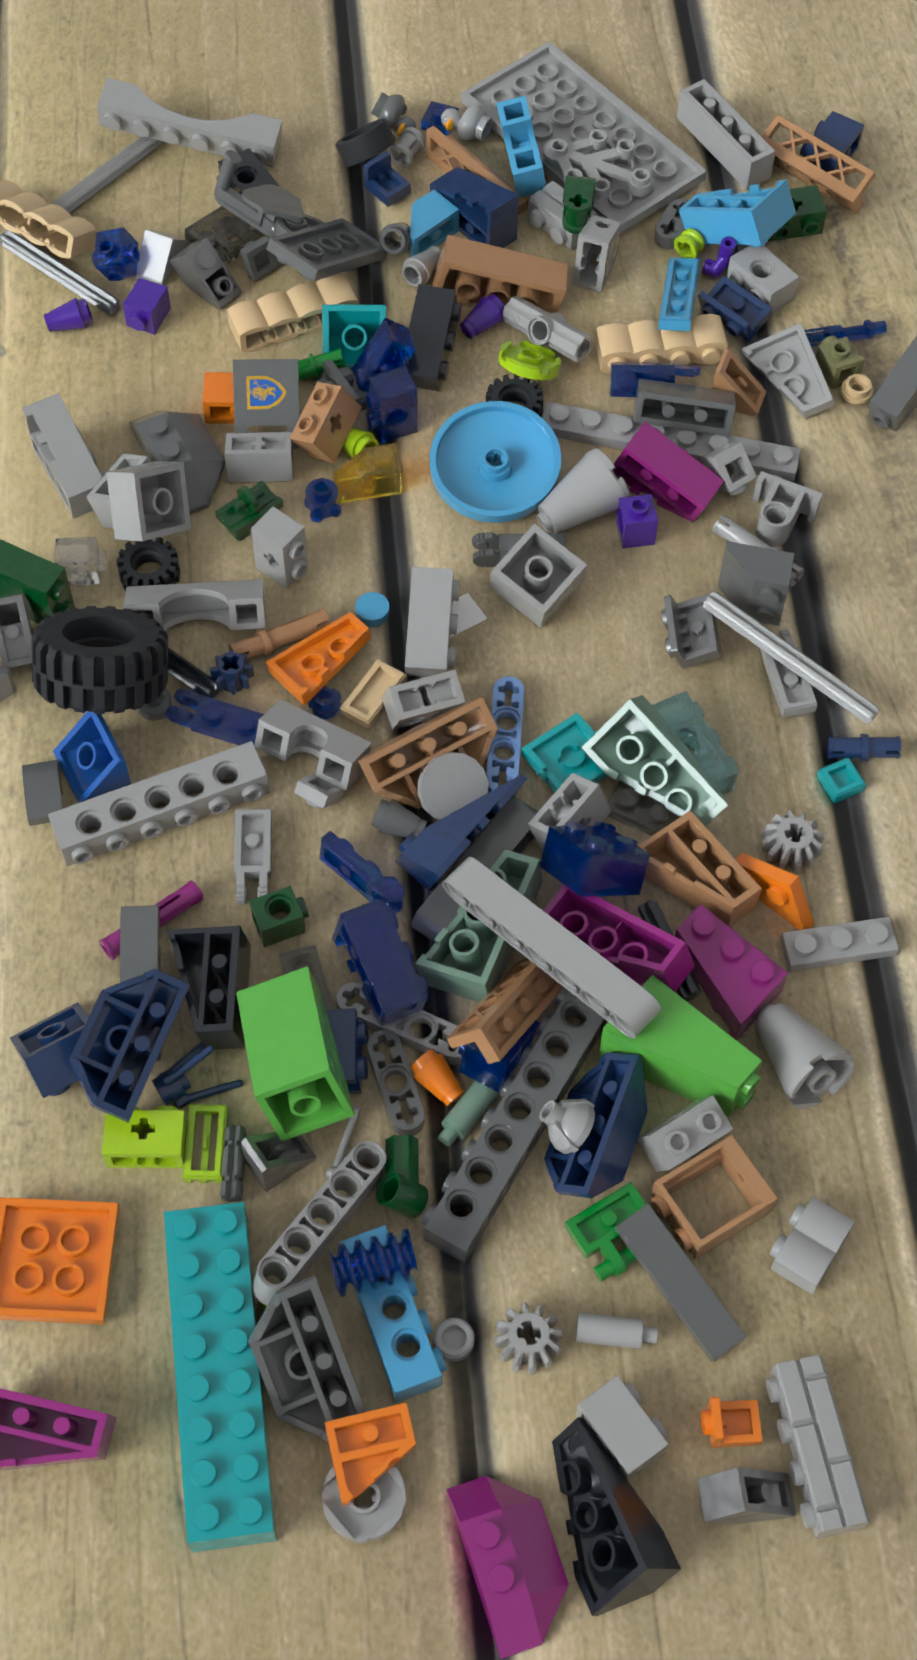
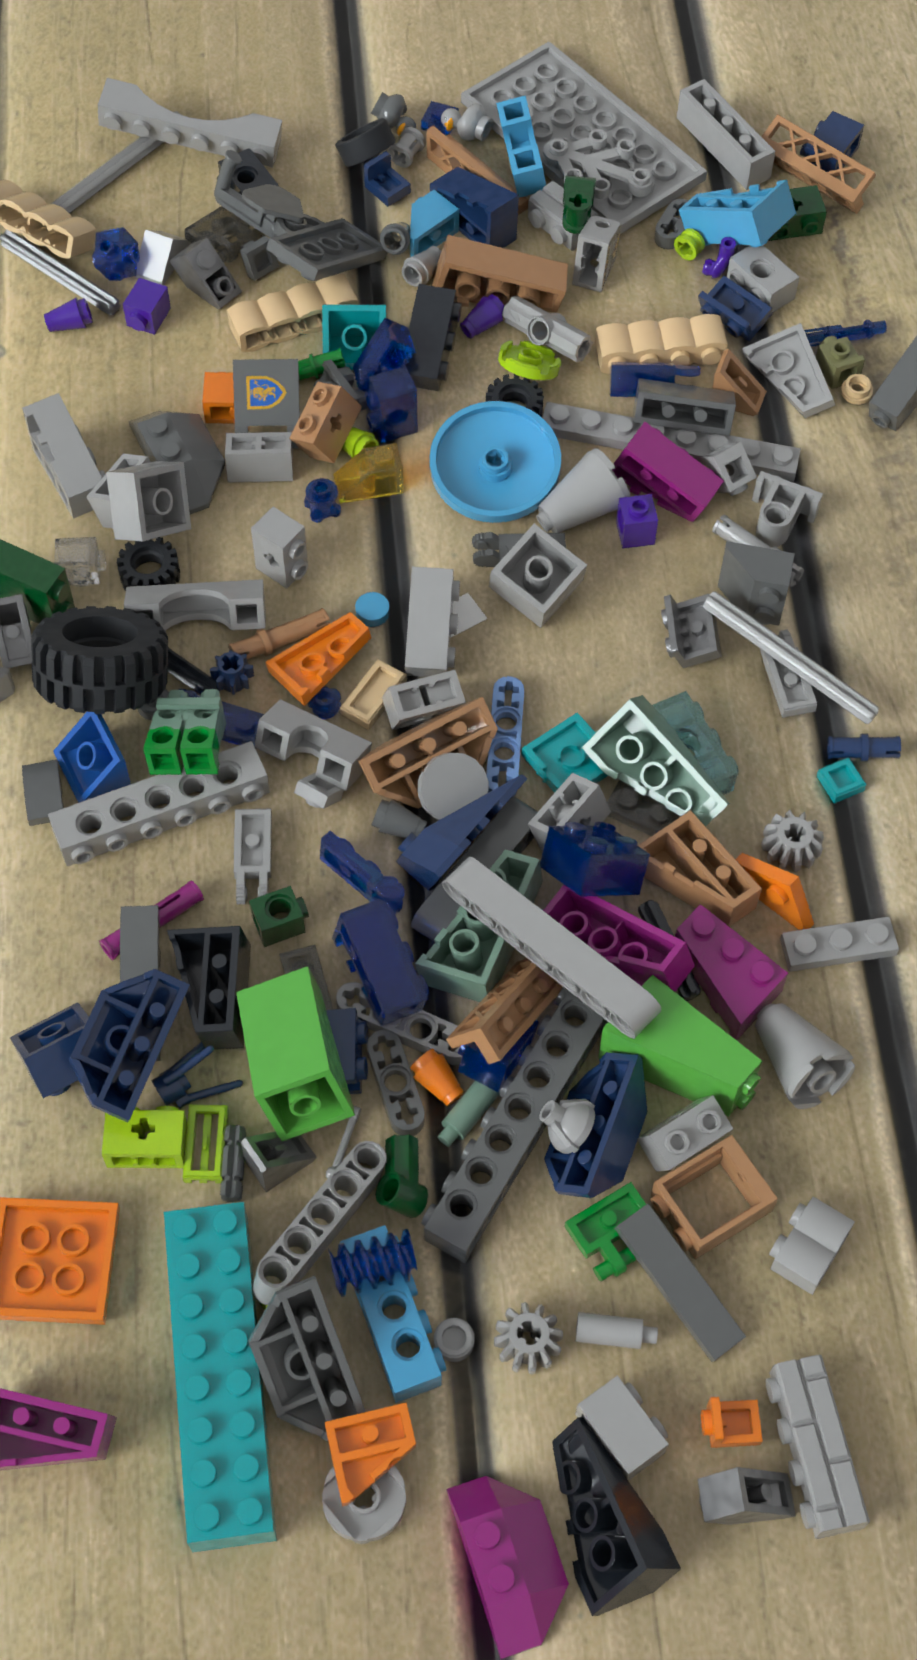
dark green hips [215,481,284,541] -> none
dark azure tile [658,257,700,331] -> none
none -> hips [143,689,227,775]

